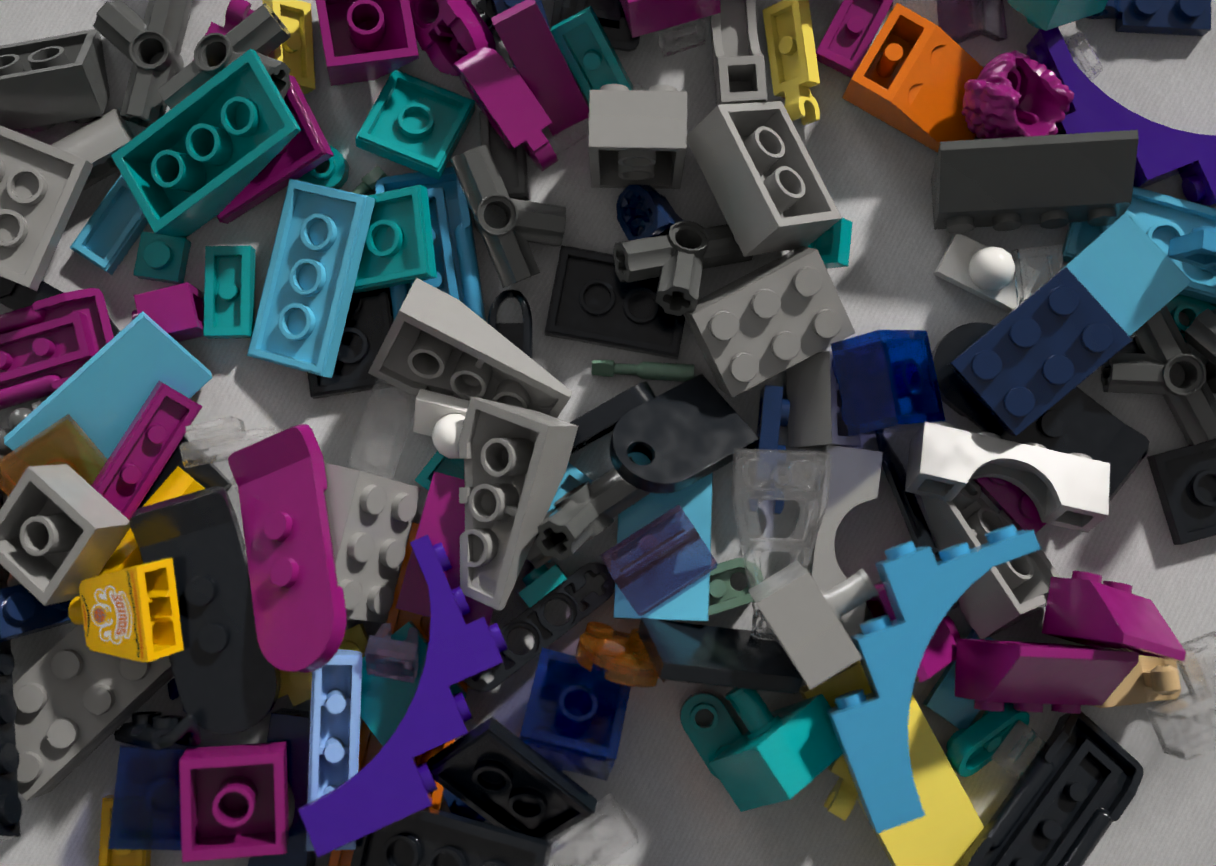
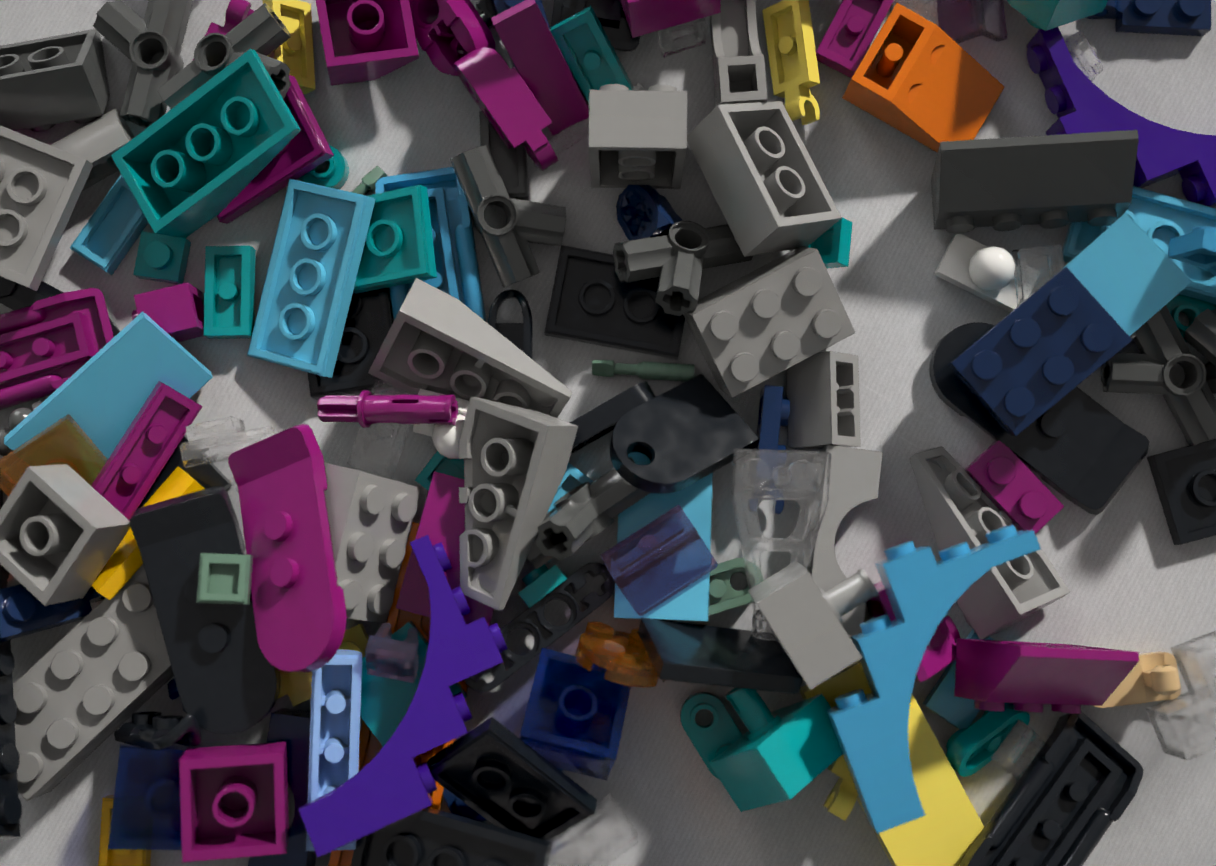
yellow torso [68,558,184,662] -> none
teal tile [355,70,476,180] -> none
clear blue brick [831,330,946,436] -> none
black piece [875,428,960,610] -> none
arch [905,422,1110,533] -> none
magenta hair [962,50,1074,139] -> none
magenta slope [1042,571,1186,662] -> none
none -> sand green tile [197,553,253,605]
none -> magenta axle [317,390,458,428]

